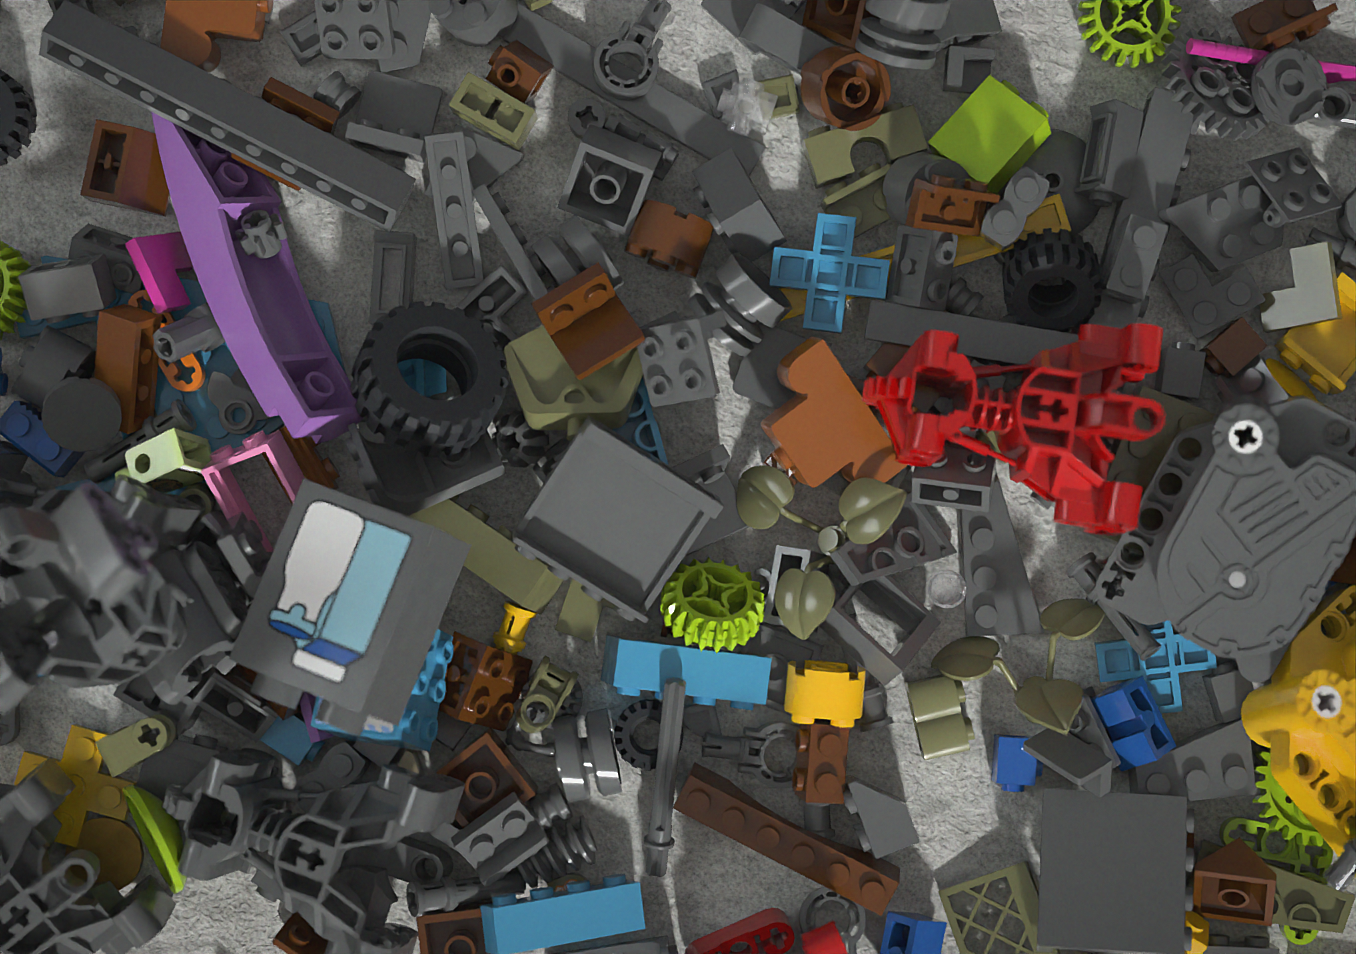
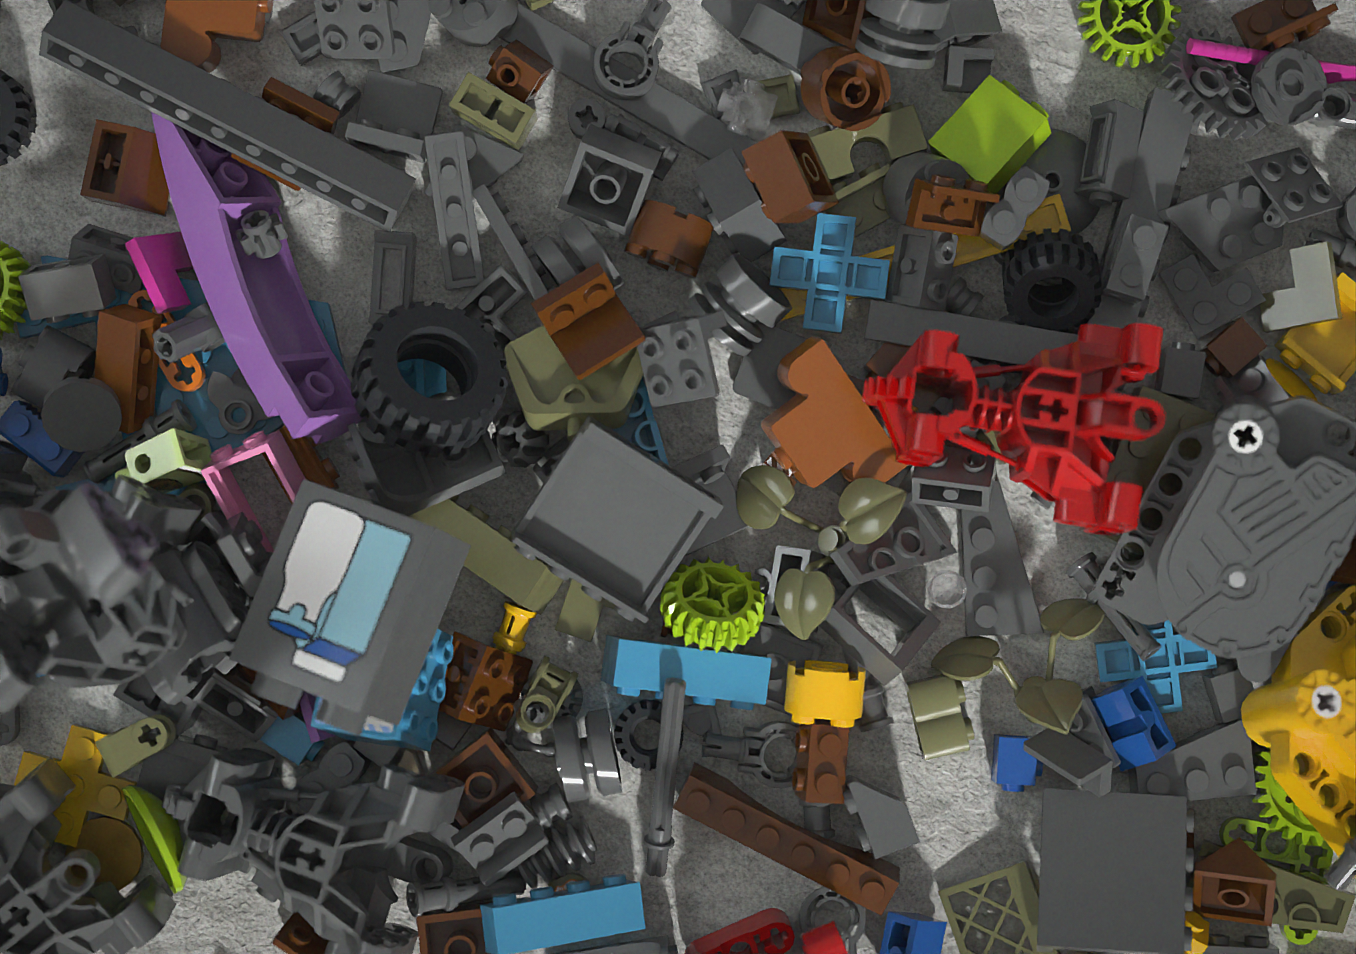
none -> reddish brown brick [741,130,839,223]

